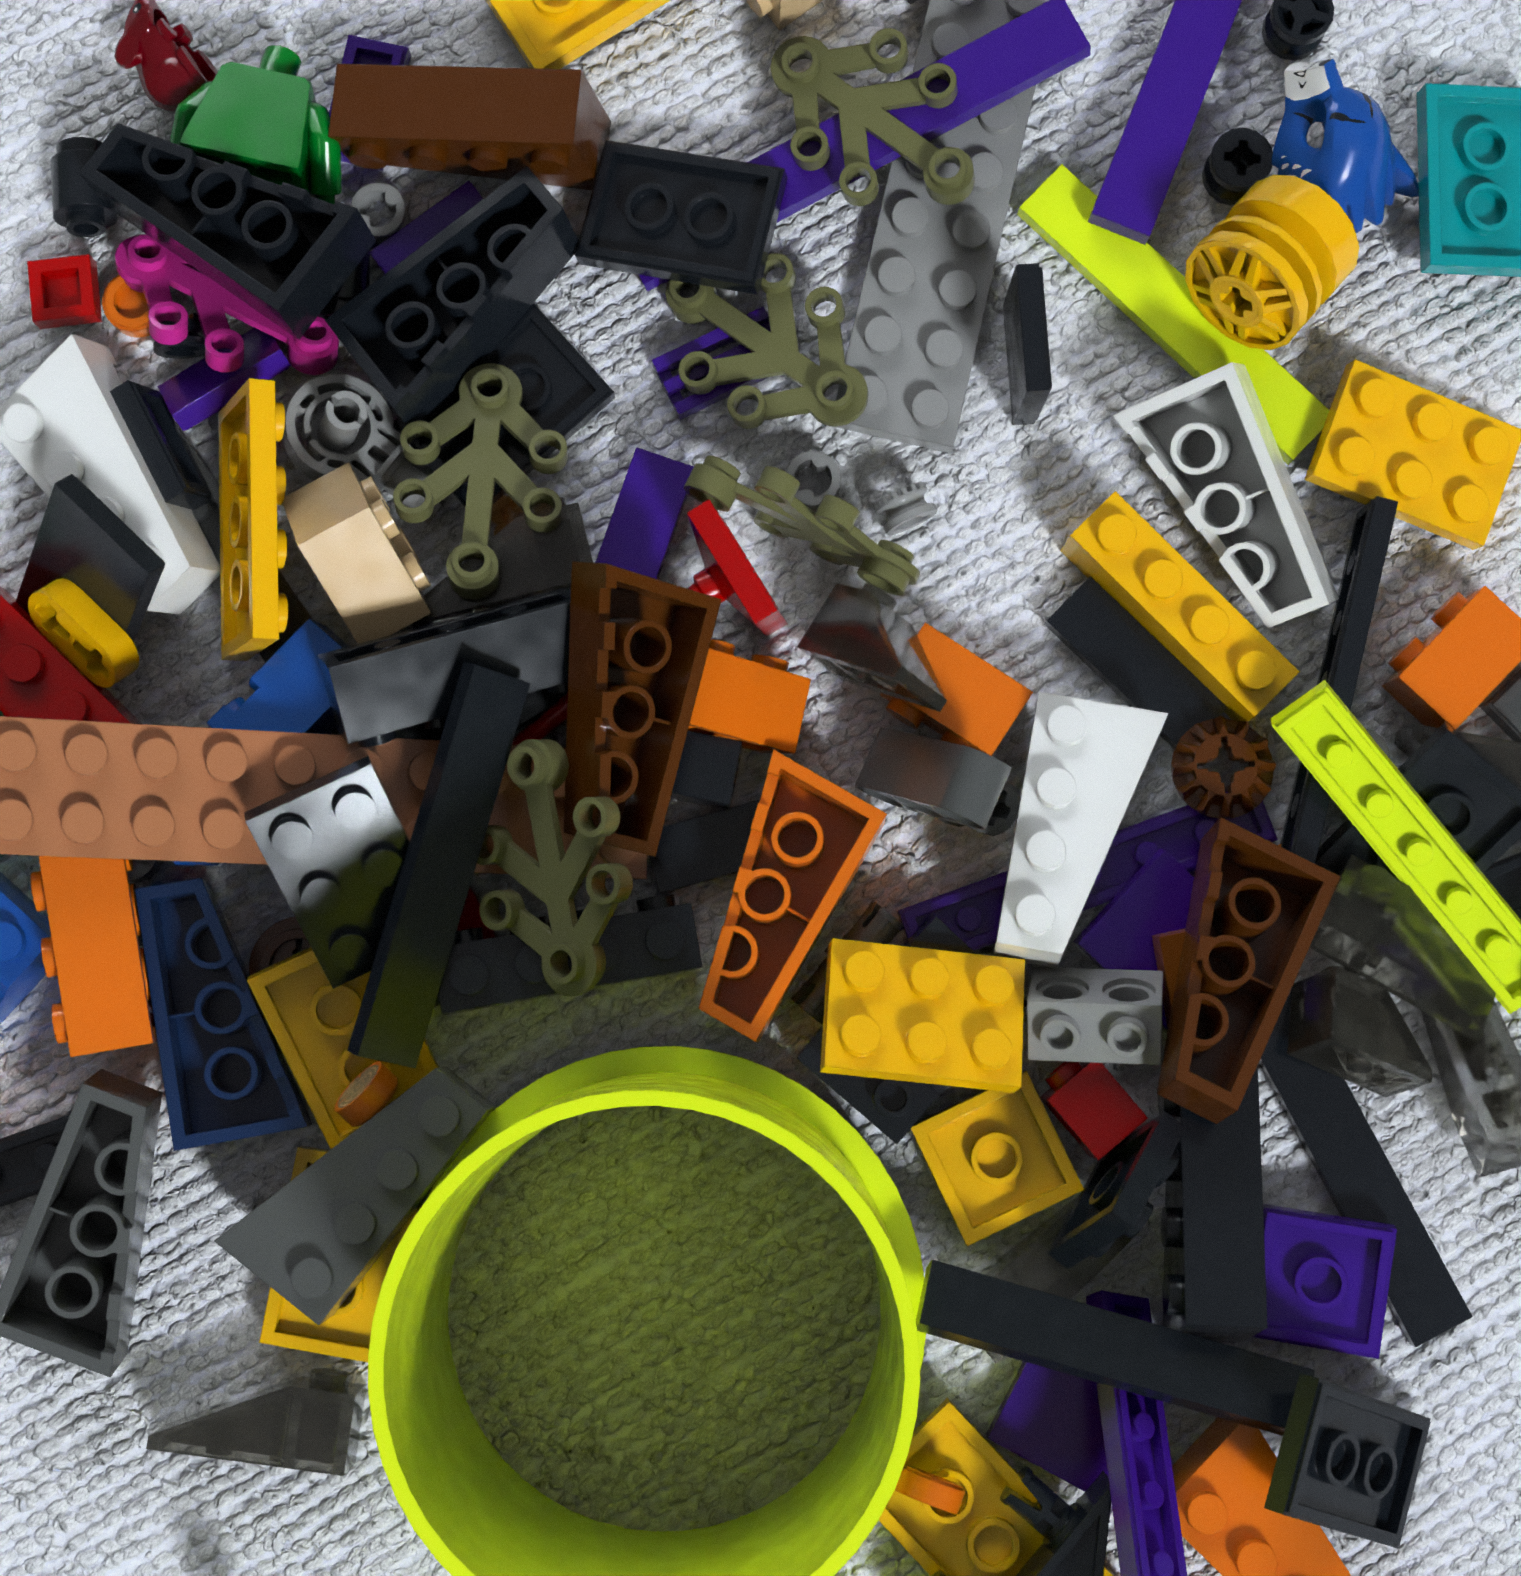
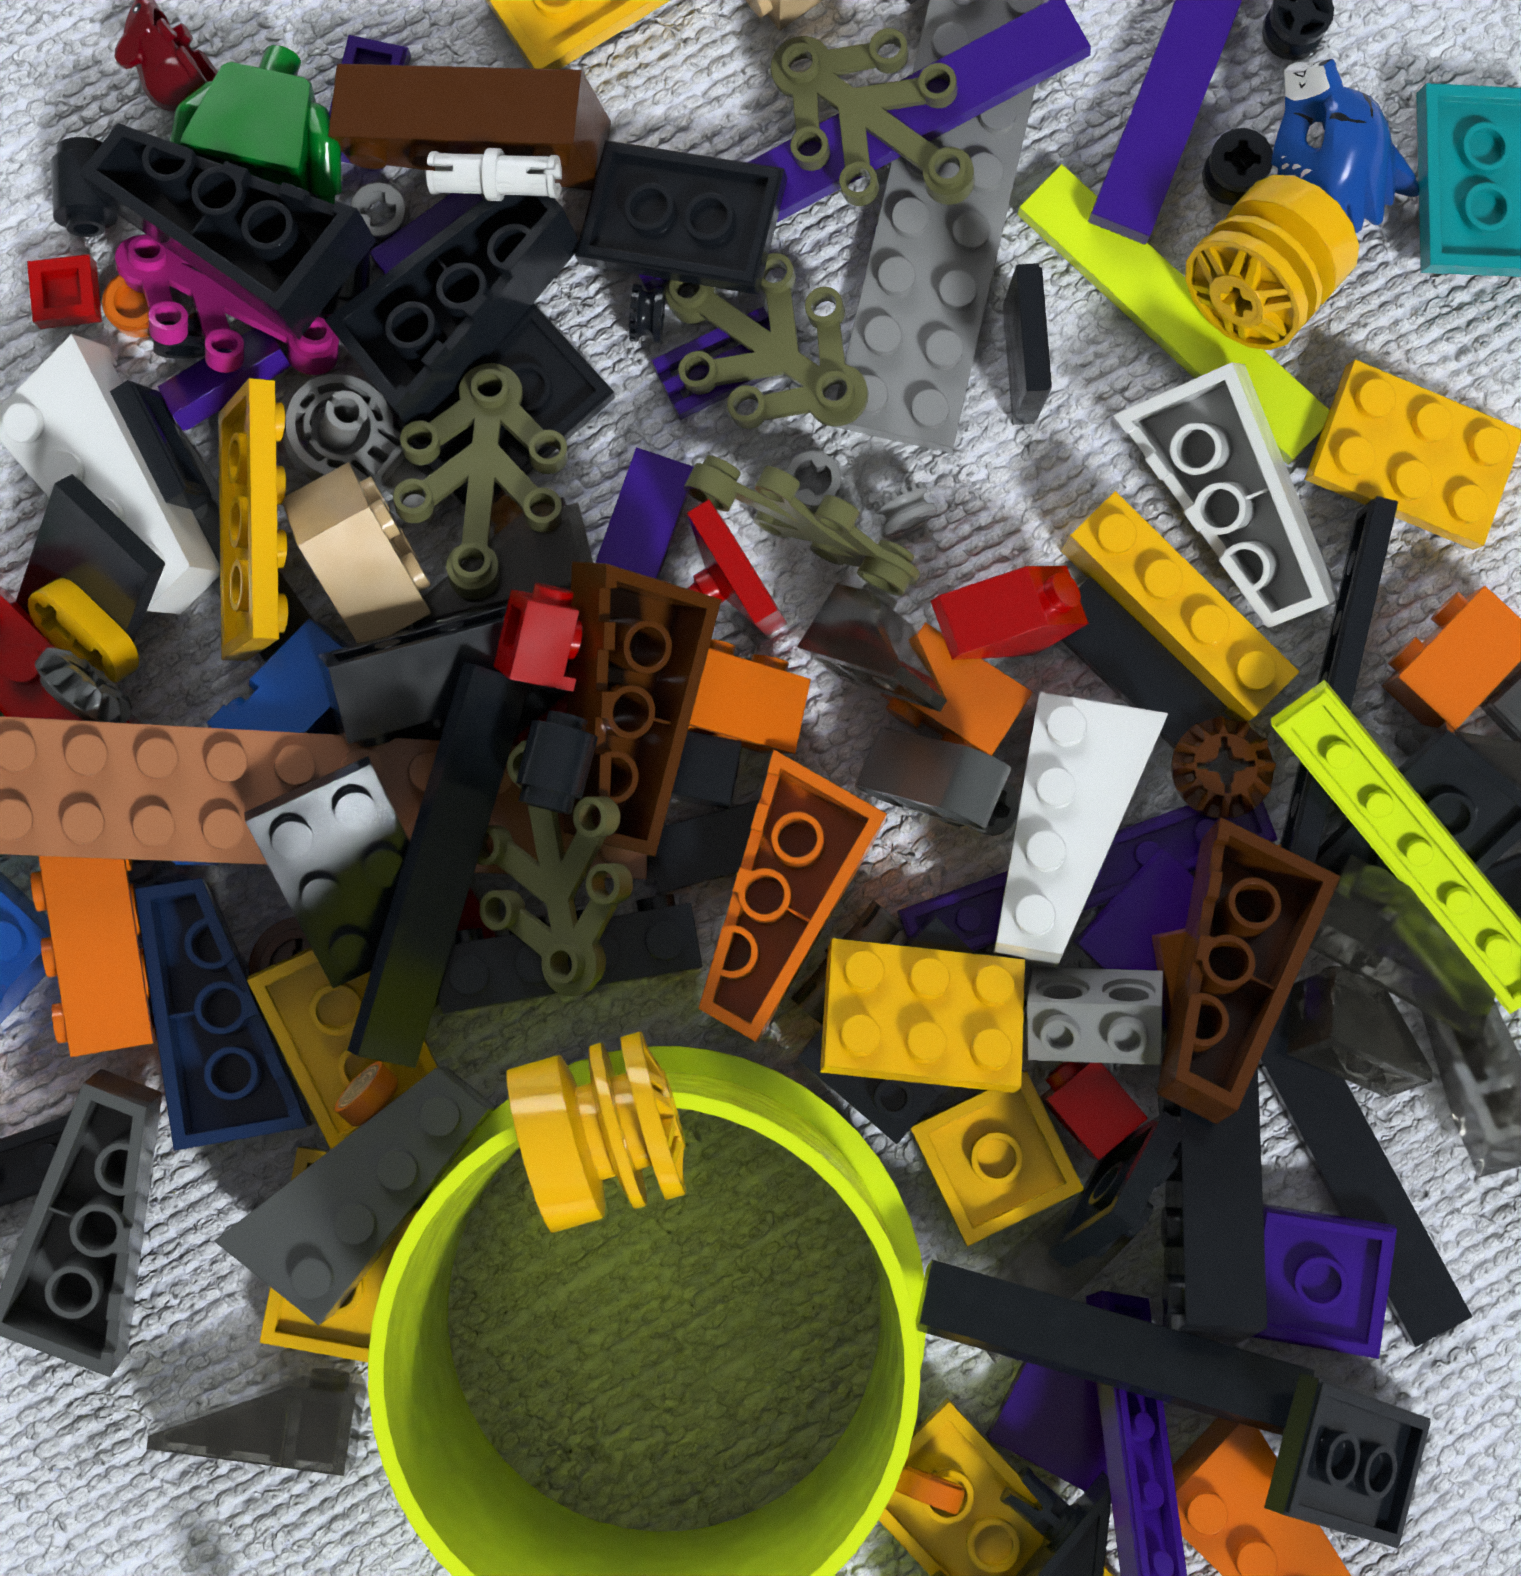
none -> dark grey gear [35,648,133,723]
none -> white pin [426,148,562,201]
none -> red brick [494,583,582,692]
none -> yellow wheel [507,1031,686,1233]
none -> black brick [516,710,598,815]
none -> black bush [629,284,665,344]
none -> red slope [931,566,1089,660]

